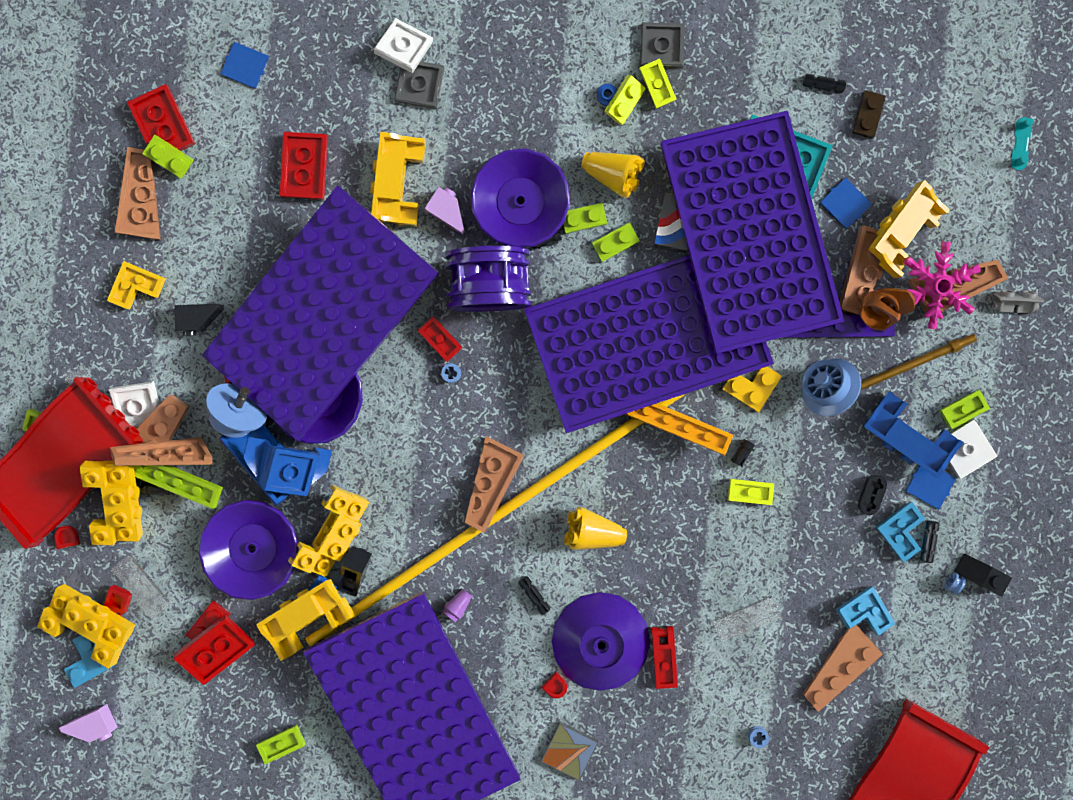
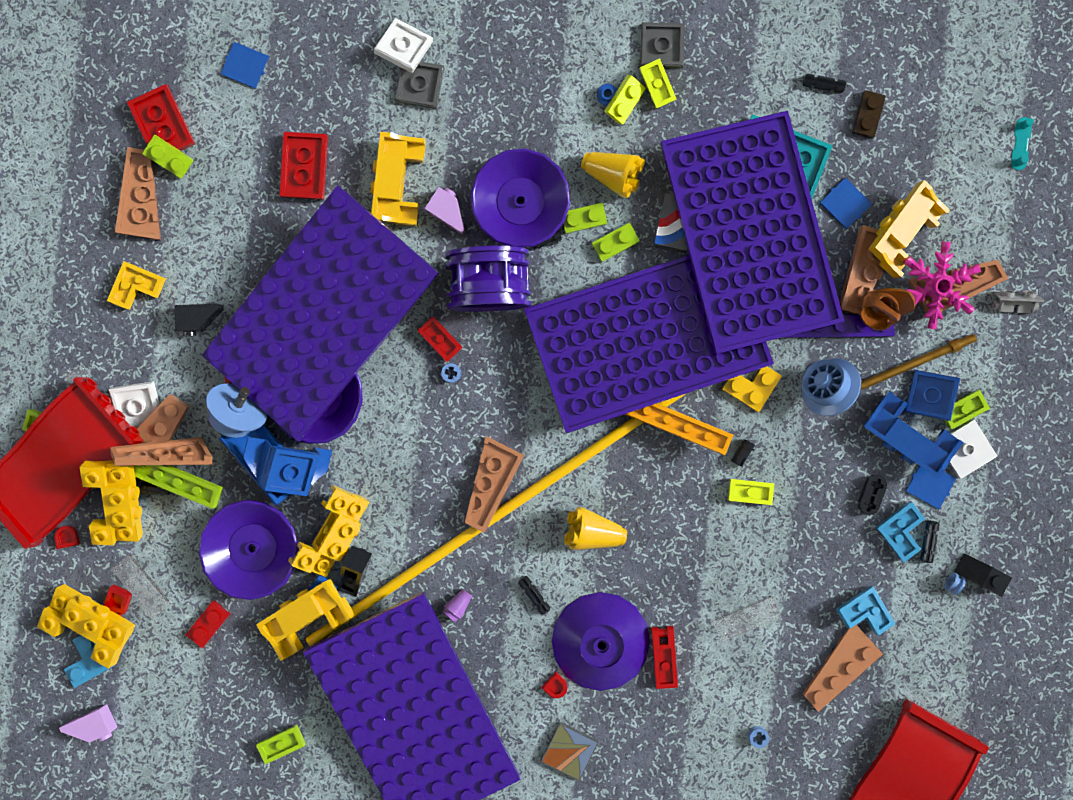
red plate [173,614,255,685] -> none
none -> blue plate [905,370,960,421]

